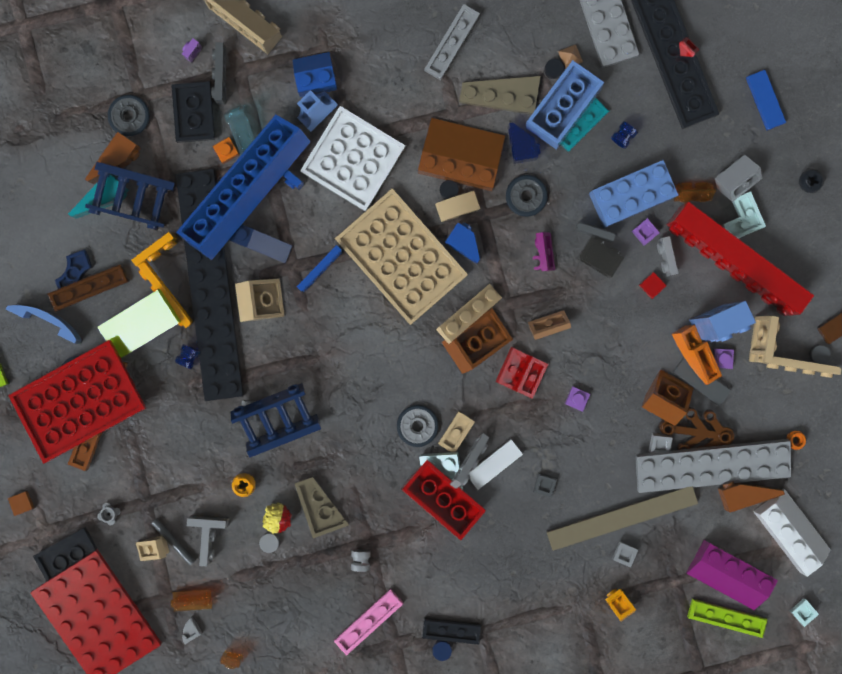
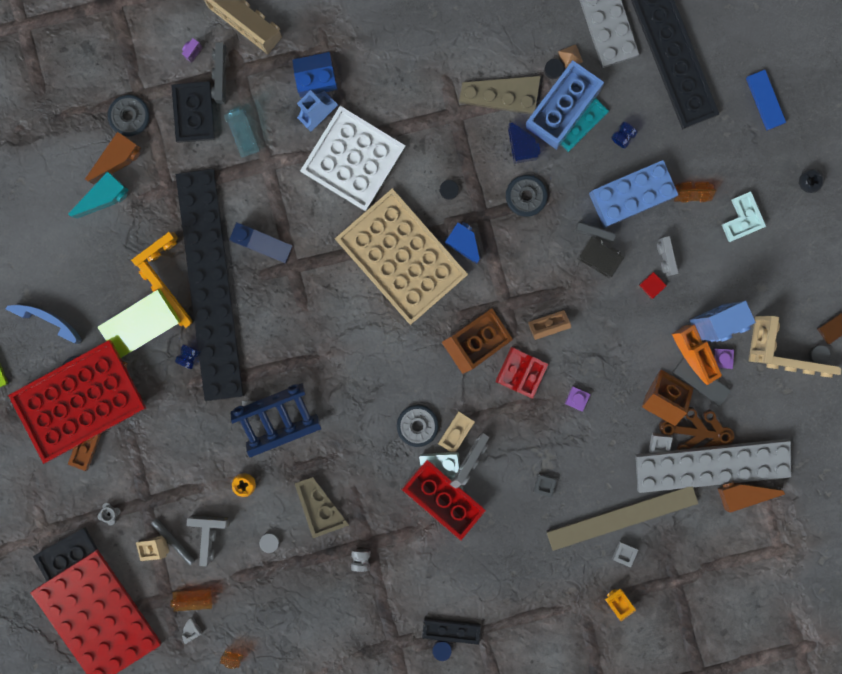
dark orange tile [8,491,34,516] -> none
reddish brown tile [47,264,129,312] -> none
dark blue tile [55,250,93,289] -> none
dark blue fence [85,162,174,230] -> none
blue brick [176,114,311,260] -> none
orange plate [213,137,239,164] -> none
tan slope [235,279,285,322] -> none
light yellow piece [263,502,292,534] -> none
blue plate [283,170,304,190] -> none
blue tile [297,245,343,292] -> none
bright pink tile [334,589,404,656] -> none
dark orange slope [418,118,505,191] -> none
light grey plate [424,4,480,81] -> none
tan slope [435,191,480,222] -> none
tan plate [436,284,502,344] -> none
white tile [468,439,523,490] -> none
magenta plate [532,232,555,271] -> none
medium lavender plate [632,218,660,246] -> none
red brick [666,202,814,316] -> none
red slope [679,37,699,57] -> none
magenta slope [686,540,778,610] -> none
lime tile [687,598,768,638] -> none
light grey brick [715,155,762,202] -> none
white slope [753,489,831,577] -> none
orange plate [786,431,806,450] -> none
light aqua plate [790,598,819,627] -> none

